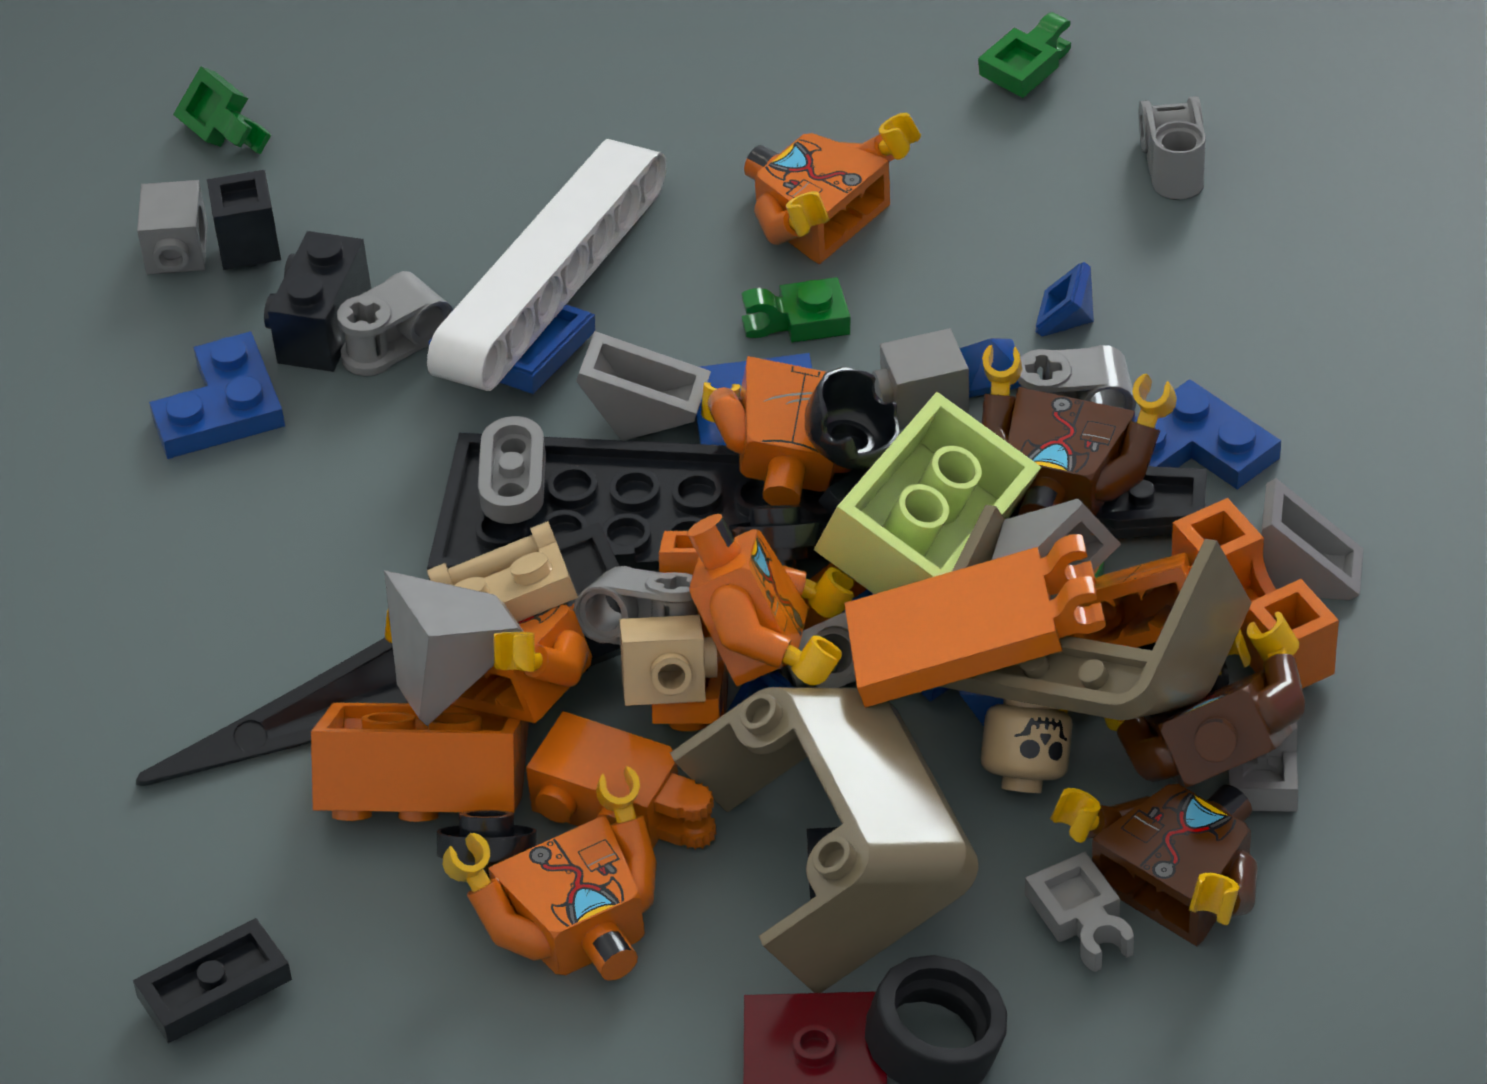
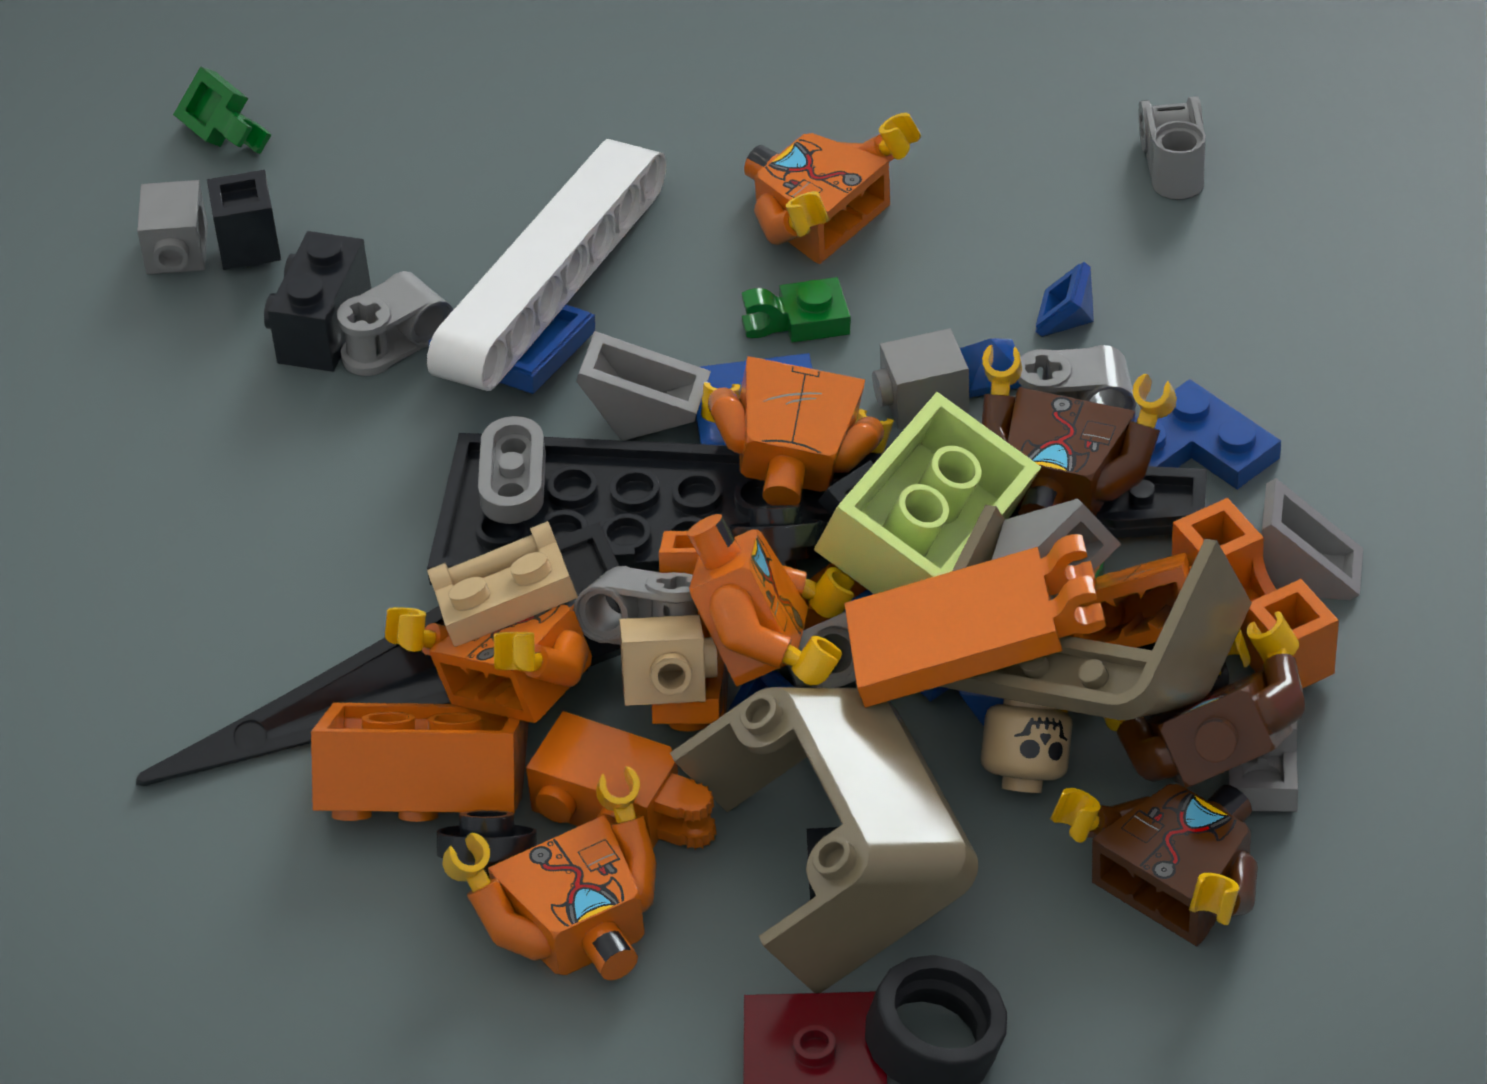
black plate [133,918,292,1044] -> none
blue plate [149,331,285,459] -> none
light grey slope [384,570,524,726] -> none
black hair [805,367,901,470] -> none
green plate [978,12,1071,98] -> none
light grey plate [1025,852,1134,972] -> none

